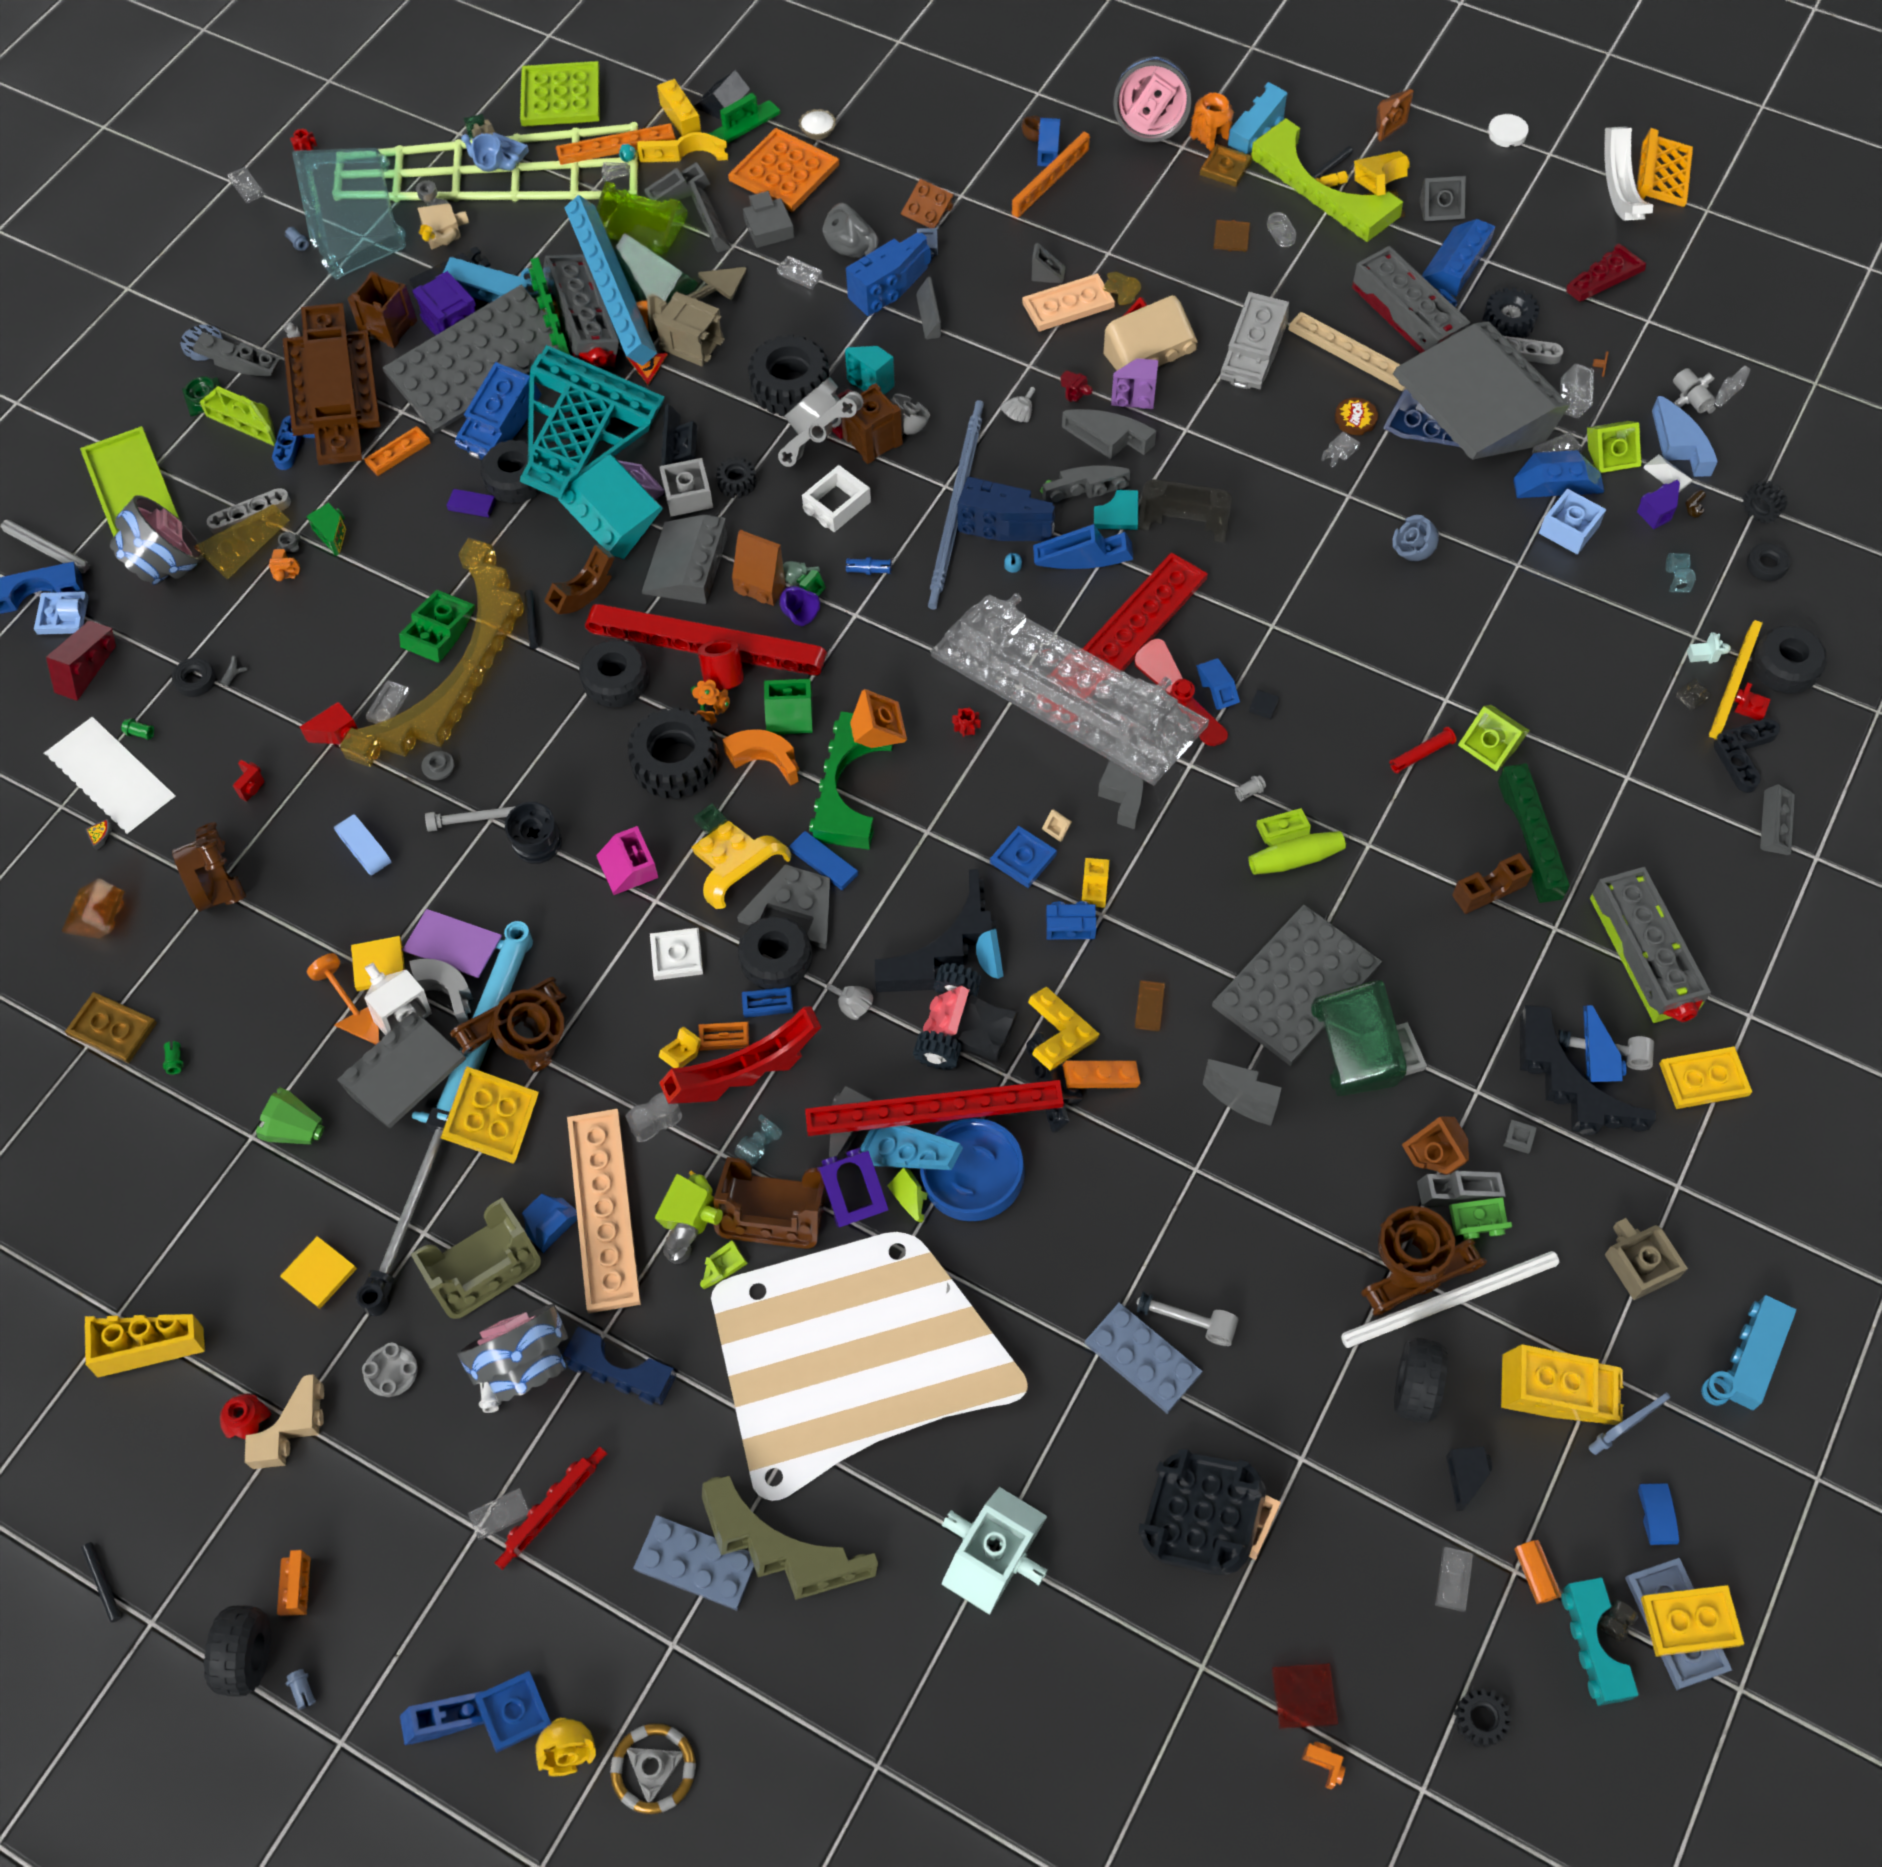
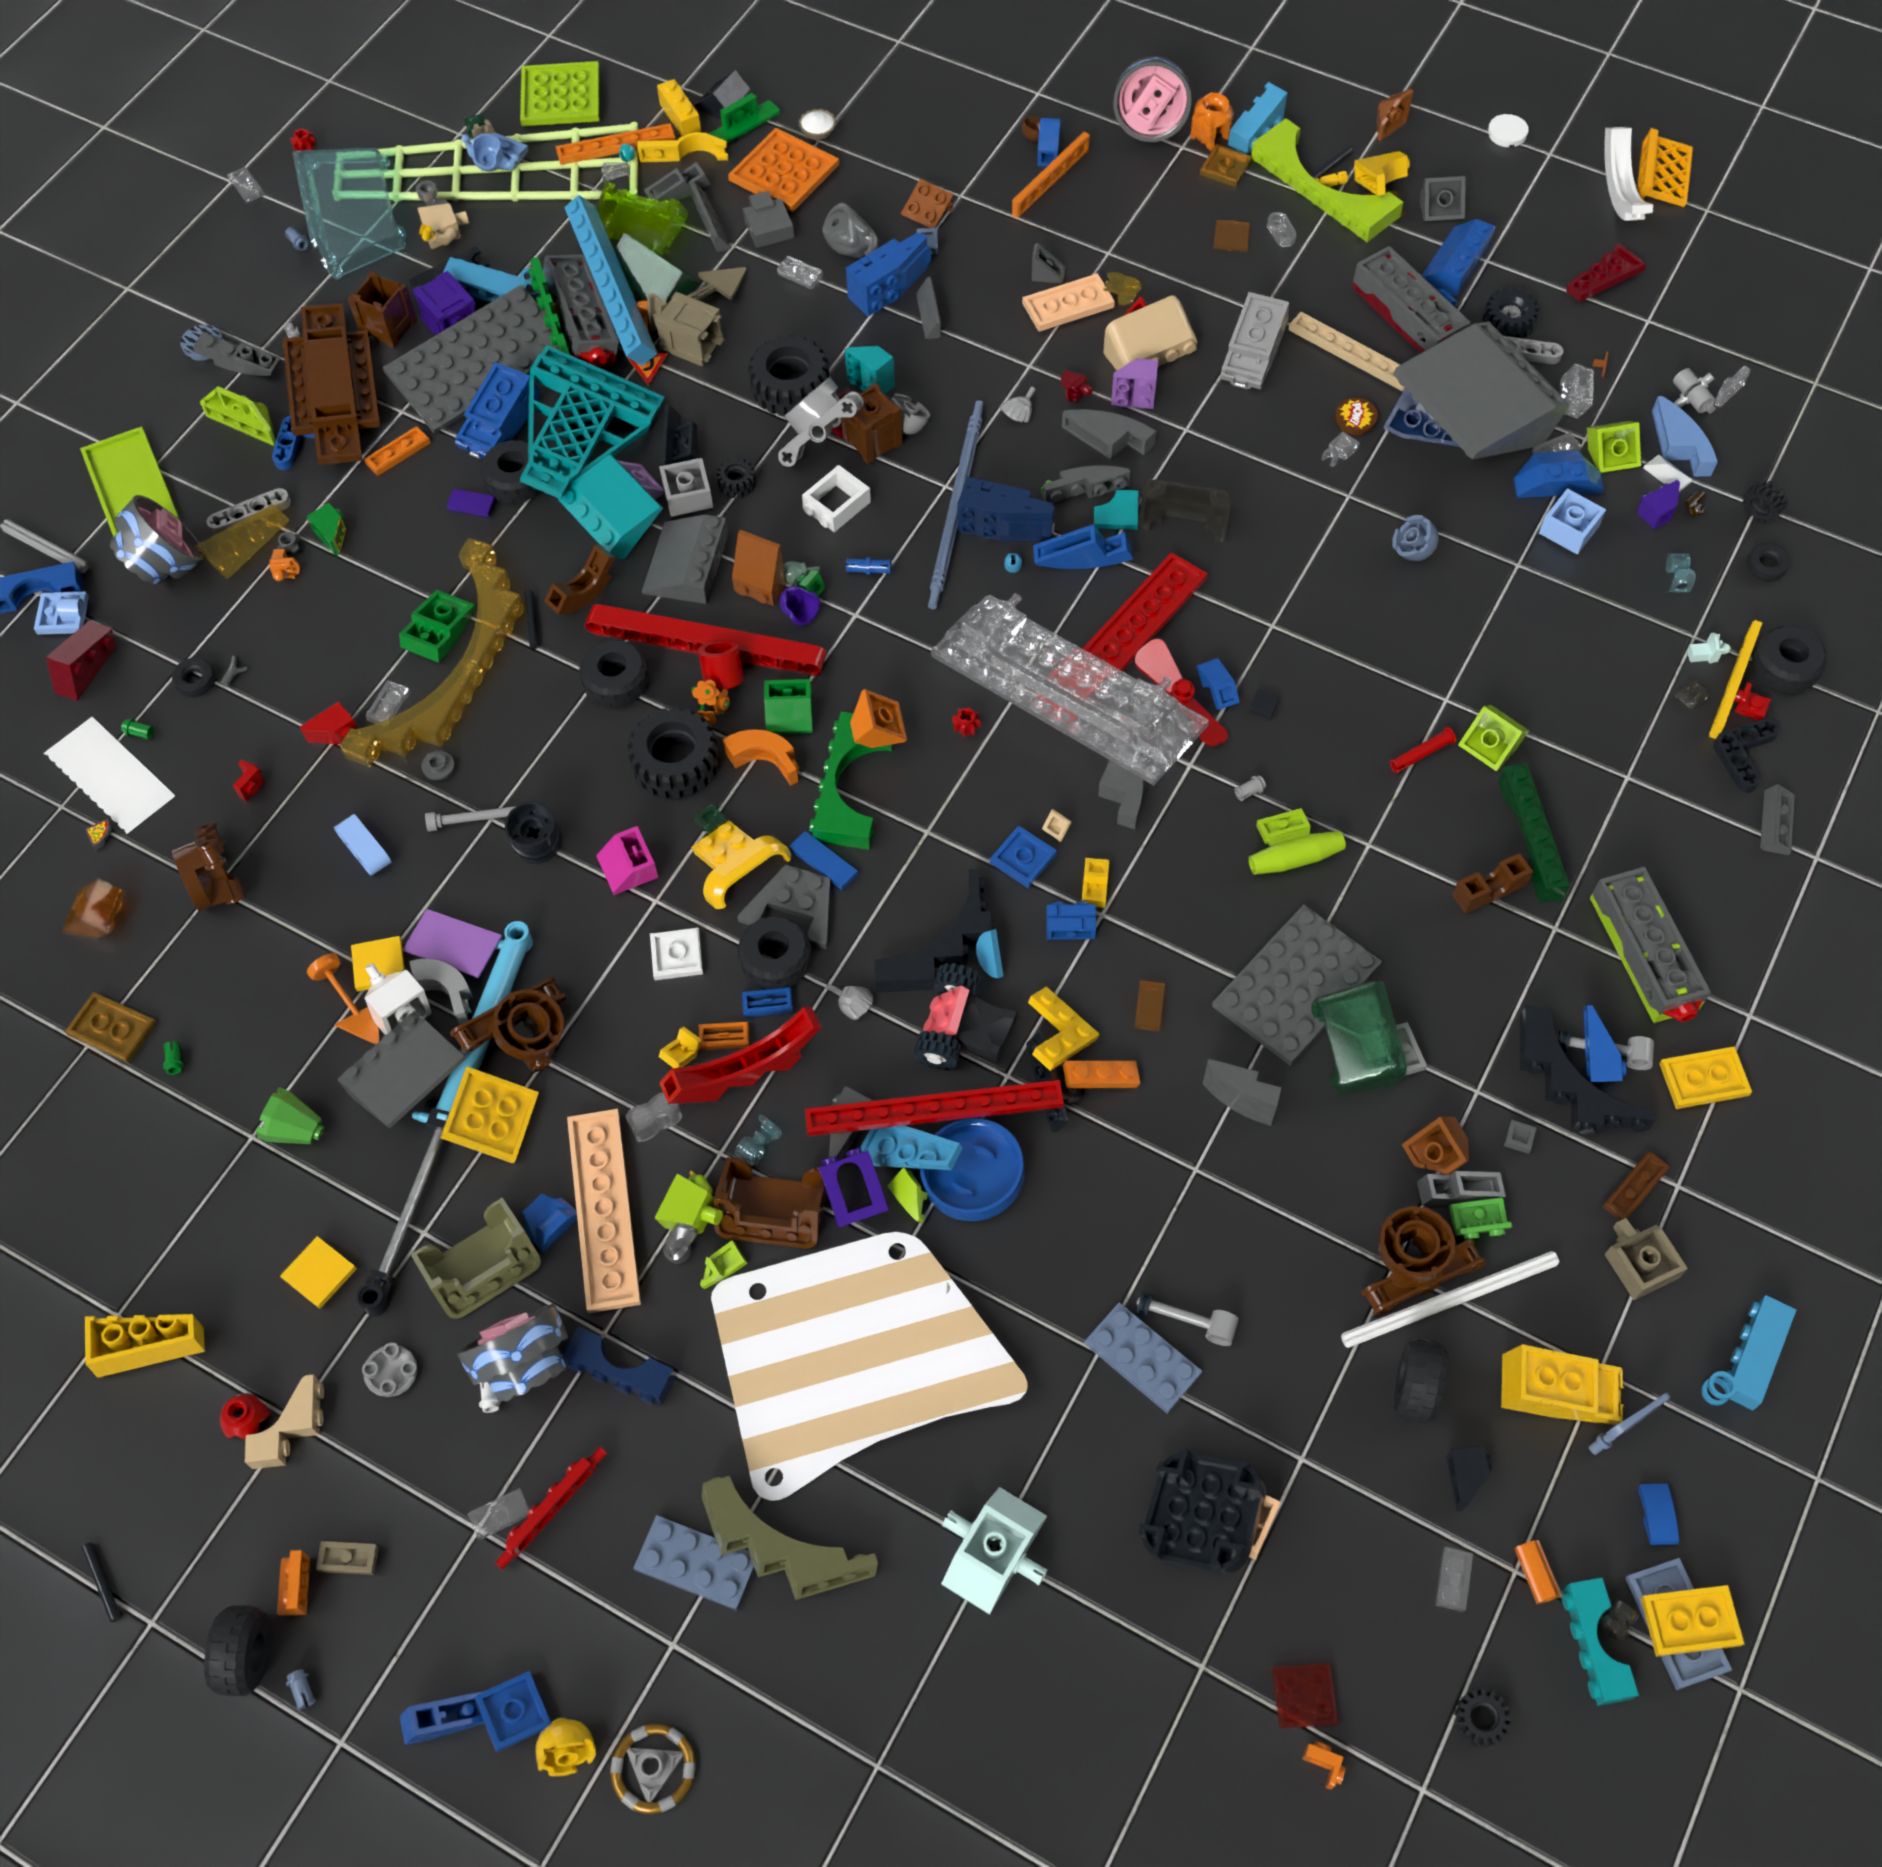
dark green hat [182,376,221,417] -> none
none -> dark tan plate [316,1541,379,1575]
none -> reddish brown tile [1602,1151,1671,1220]

